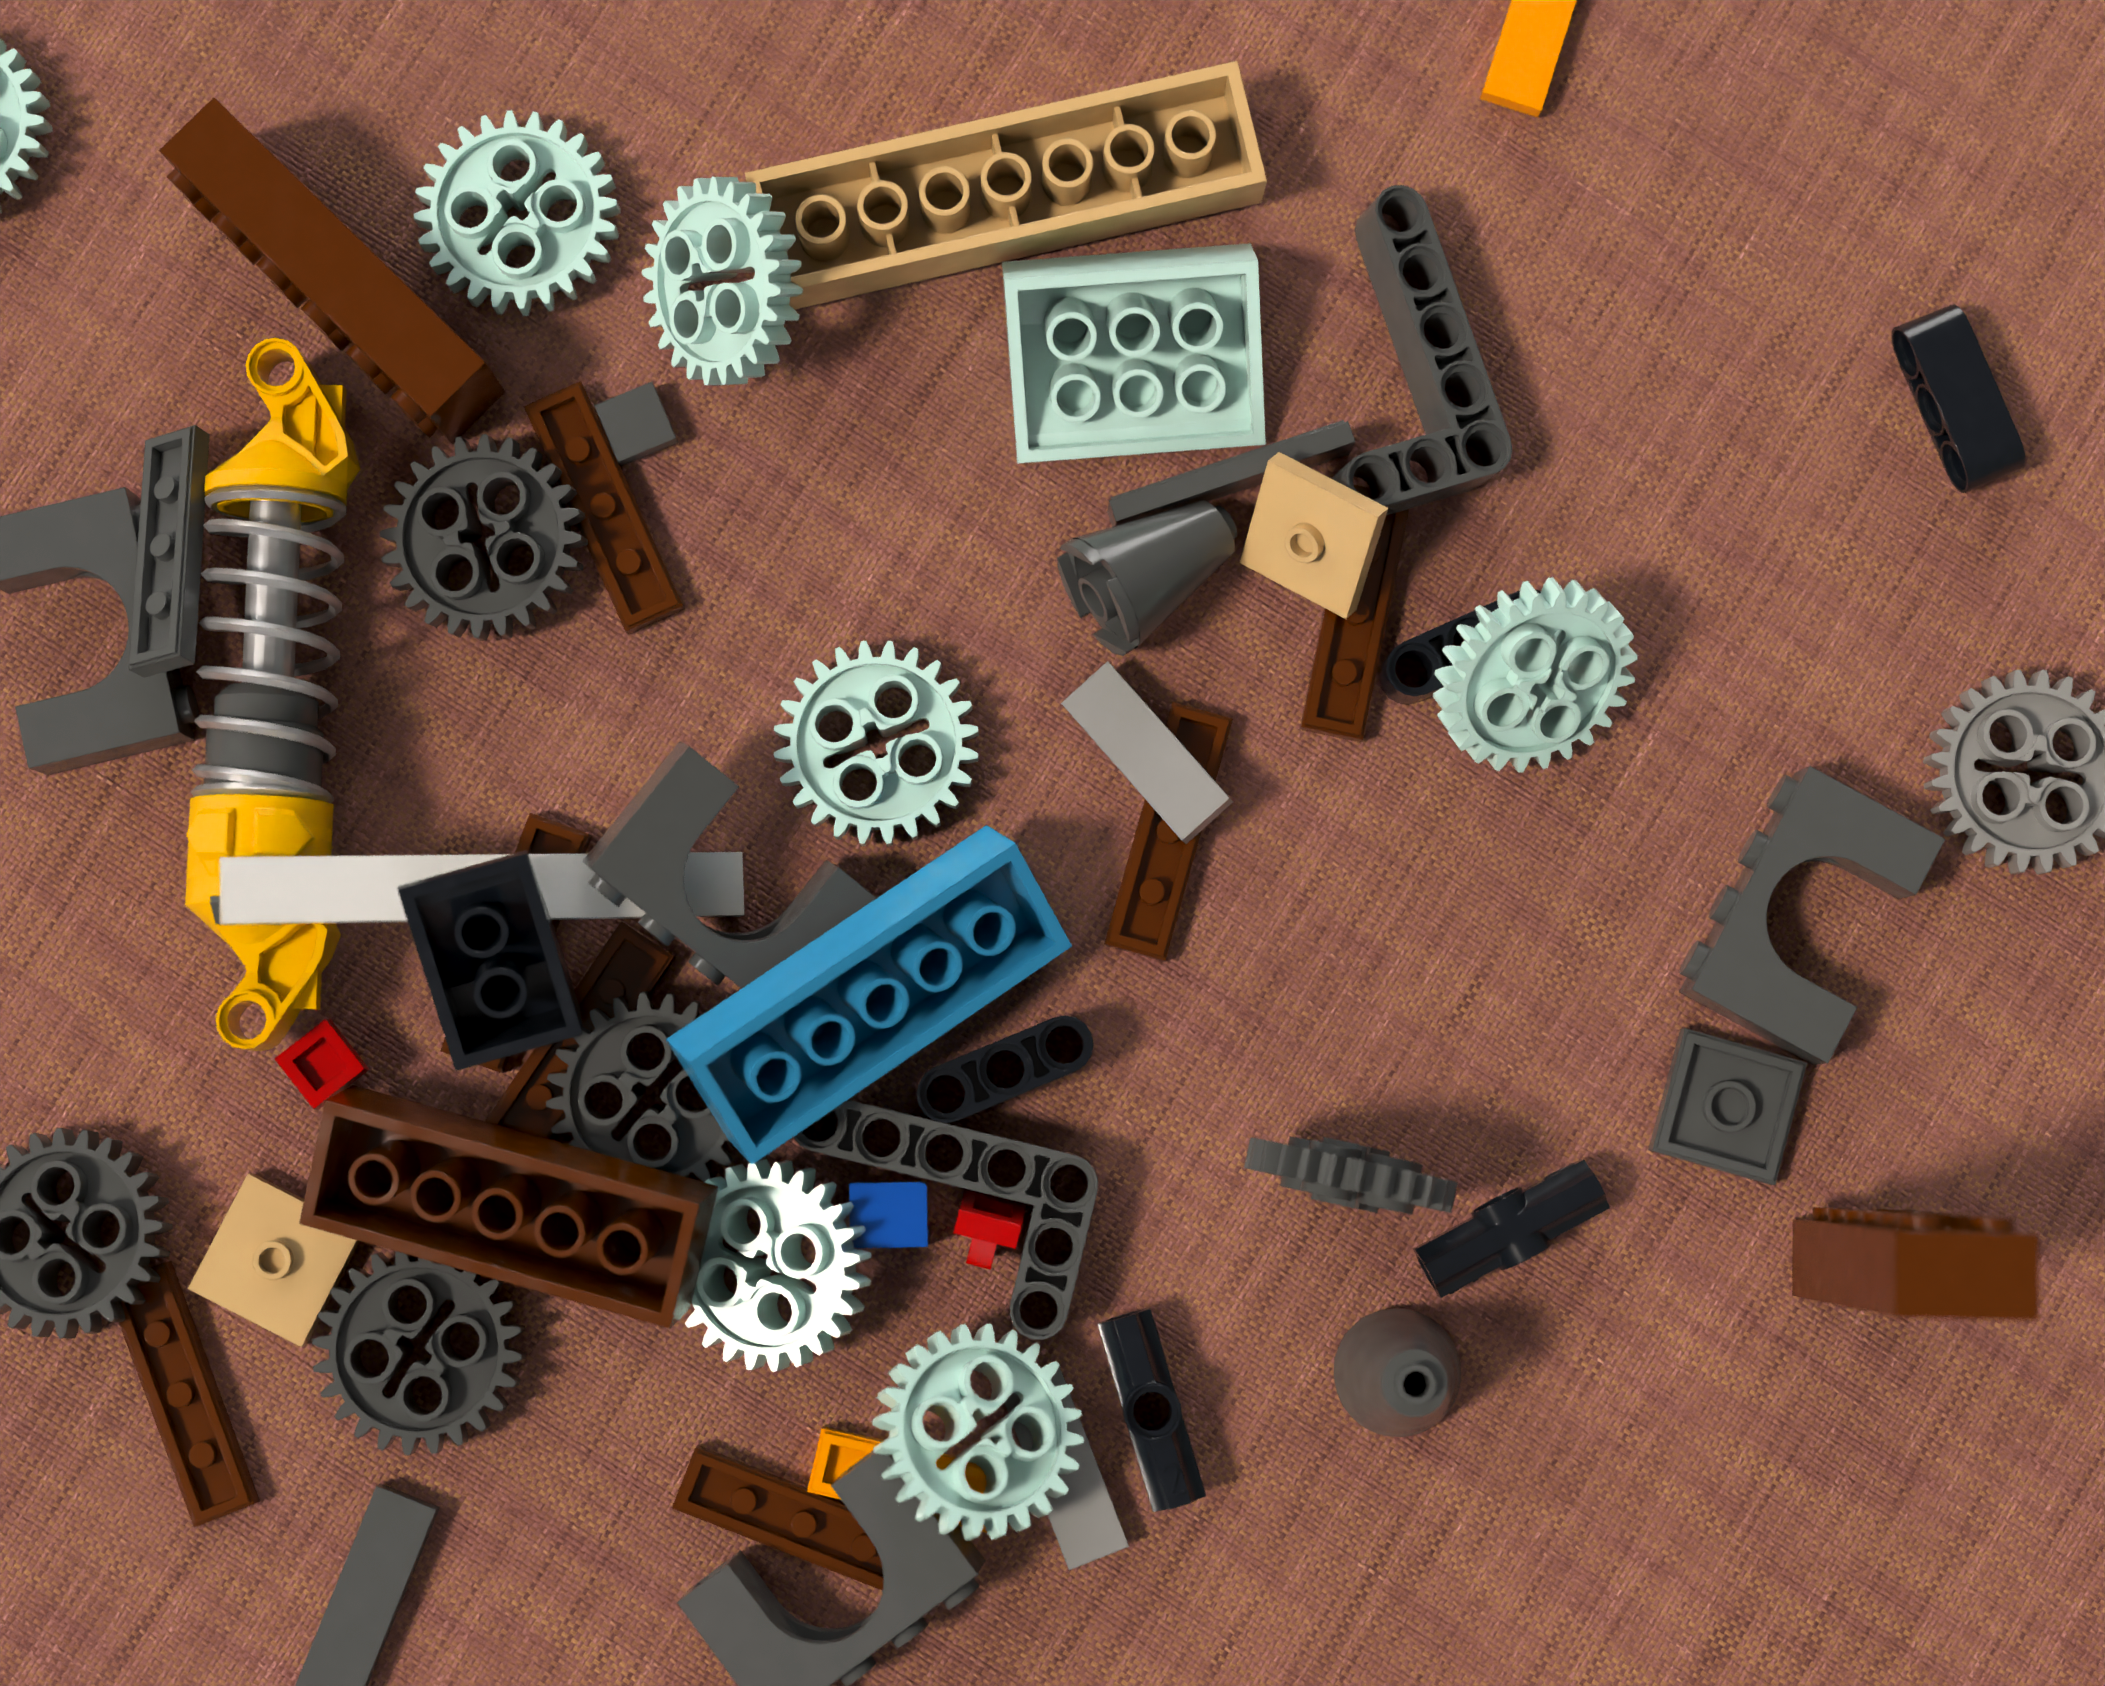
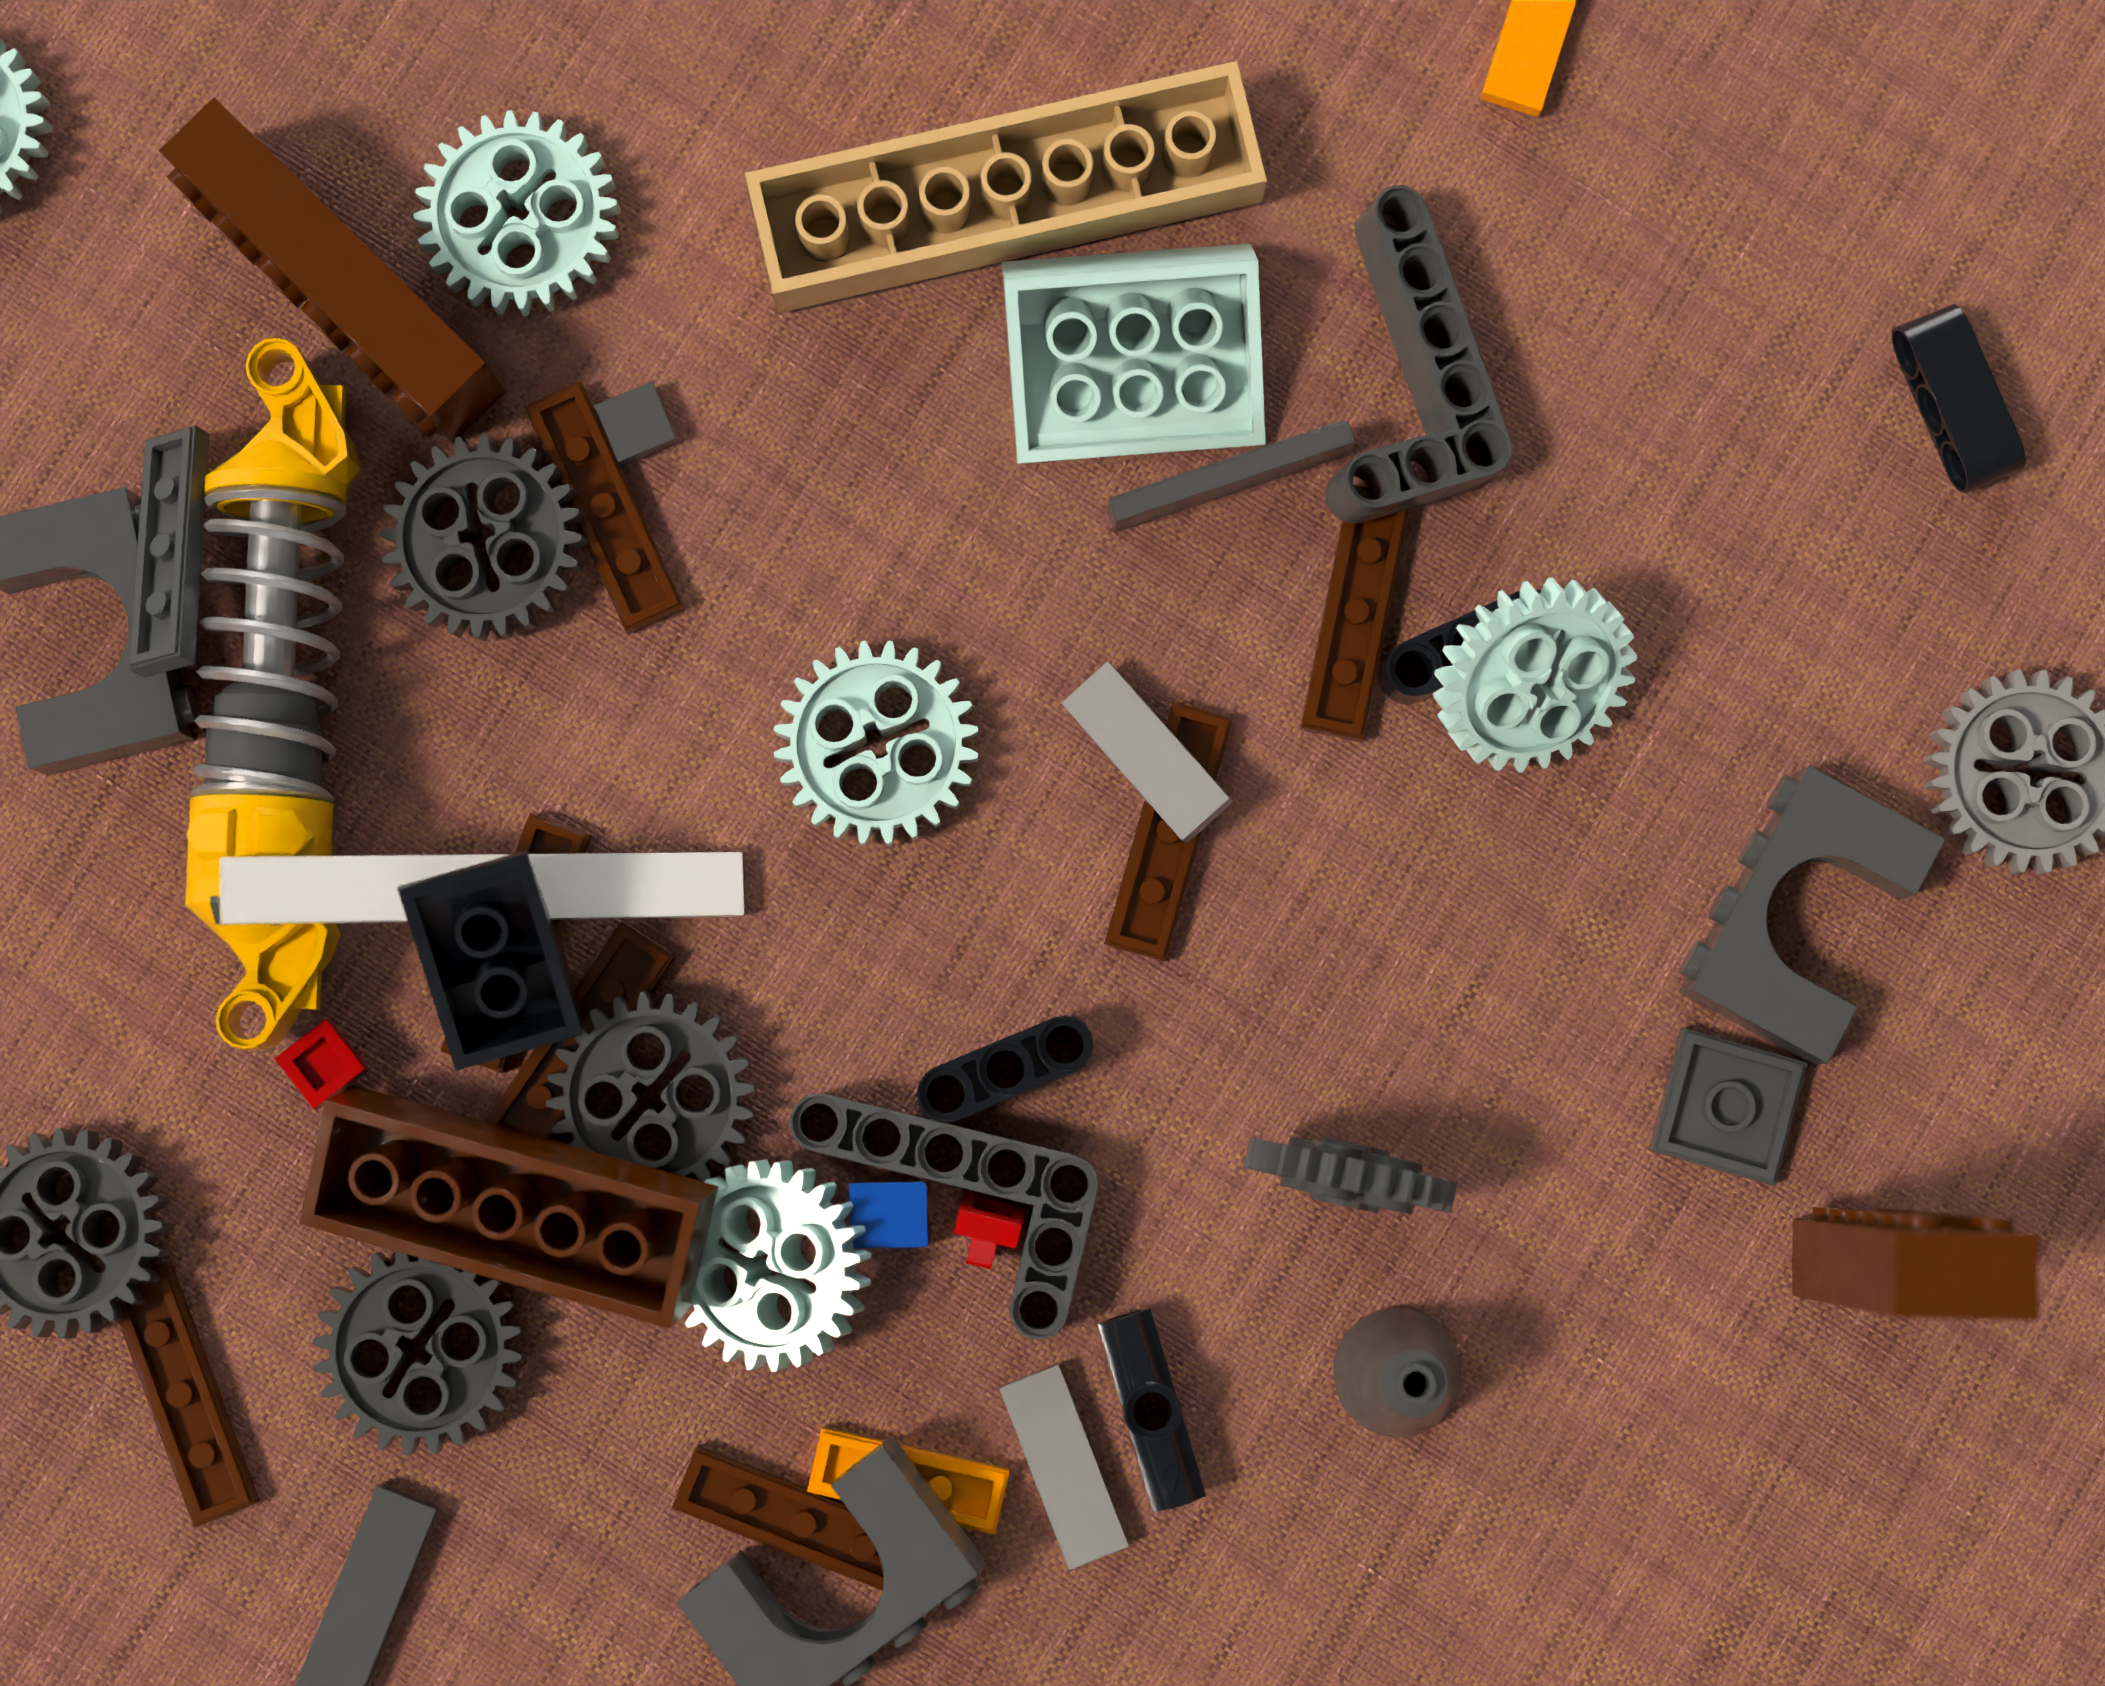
tan plate [188,1173,360,1347] -> none
dark grey arch [583,741,876,988] -> none
light aqua gear [642,177,803,386] -> none
dark azure brick [666,825,1072,1165] -> none
light aqua gear [872,1324,1084,1541] -> none
dark grey cone [1057,500,1237,656] -> none
tan plate [1239,452,1388,619] -> none
black piece [1413,1159,1610,1298] -> none

